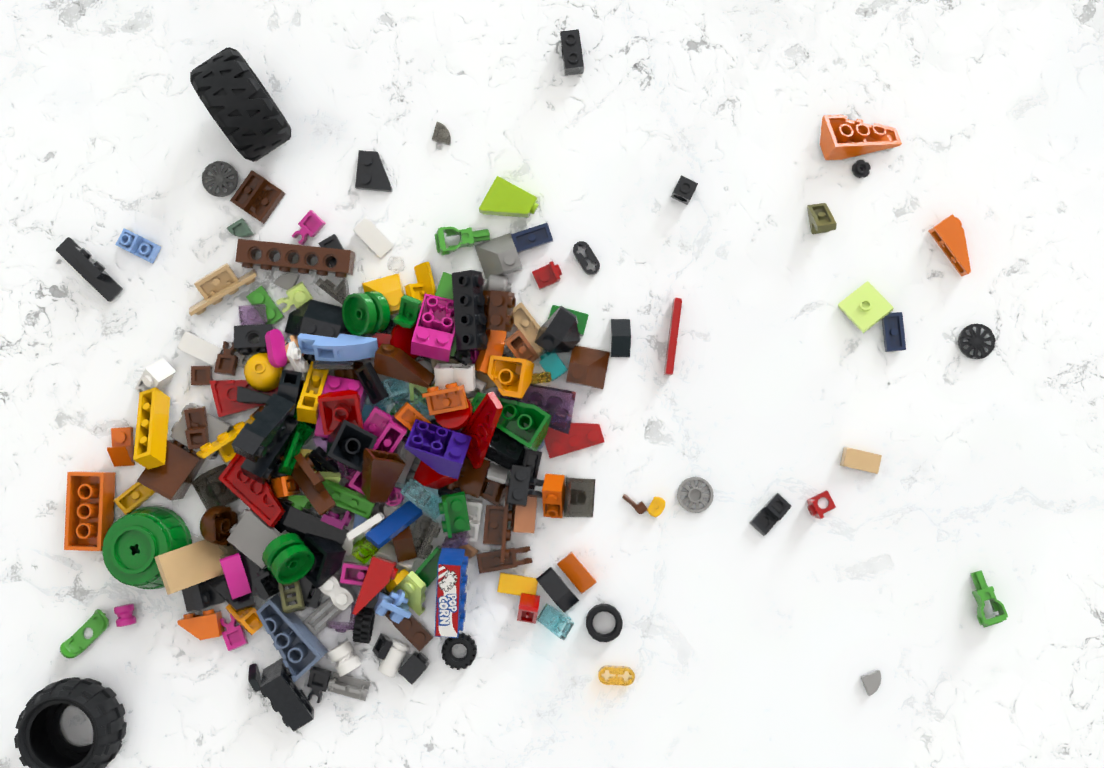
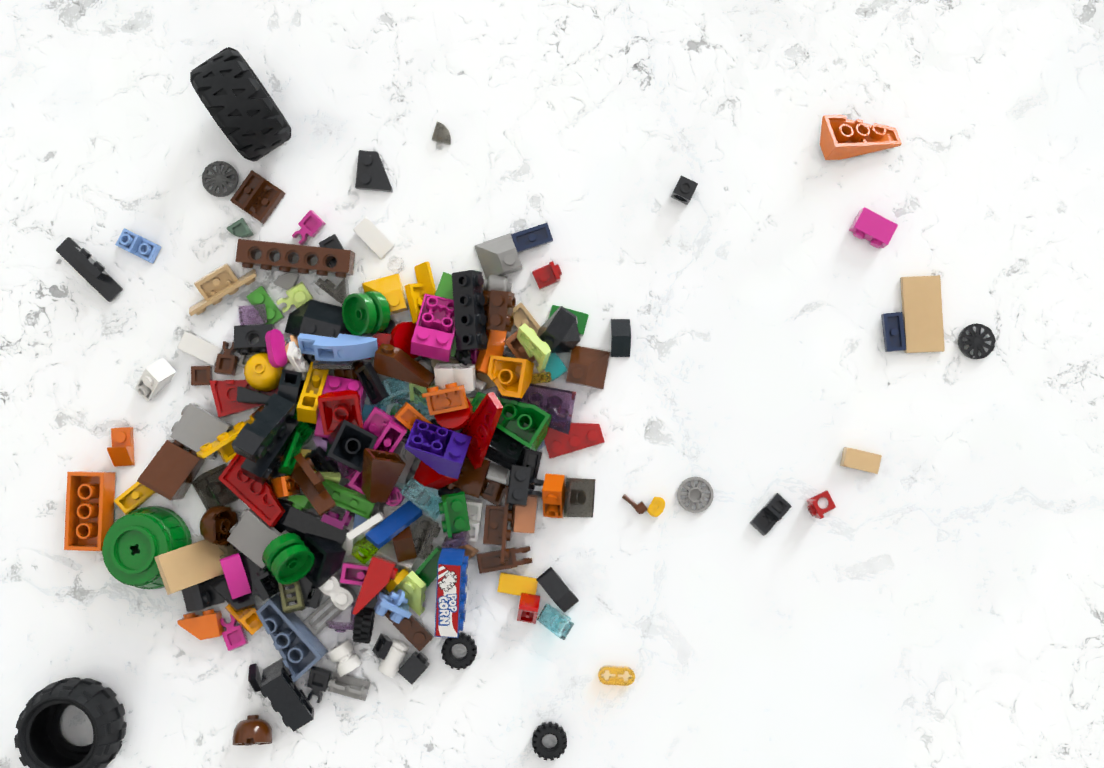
bright green piece [60,609,109,658] -> none
dark pink wheel [114,603,137,627] -> none
yellow brick [133,387,170,470] -> none
reddish brown slope [184,406,209,450] -> none
green bracket [393,295,422,328] -> none
bright green piece [434,227,490,256] -> none
lime slope [479,176,539,218] -> none
orange slope [557,551,597,594] -> none
black brick [560,29,584,76] -> none
black beam [573,241,600,275] -> none
black tyre [586,604,623,642] -> none
red tile [664,298,682,376] -> none
olive slope [807,203,837,234] -> none
yellowish green plate [838,281,894,333] -> none
black plate [852,160,871,178] -> none
light grey tile [860,670,881,696] -> none
orange slope [928,214,971,277] -> none
bright green piece [970,570,1008,628] -> none
none -> reddish brown cylinder [232,715,272,746]
none -> yellowish green wing [517,323,551,372]
none -> black tyre [532,722,567,761]
none -> dark pink brick [849,207,898,248]
none -> tan tile [900,275,945,353]

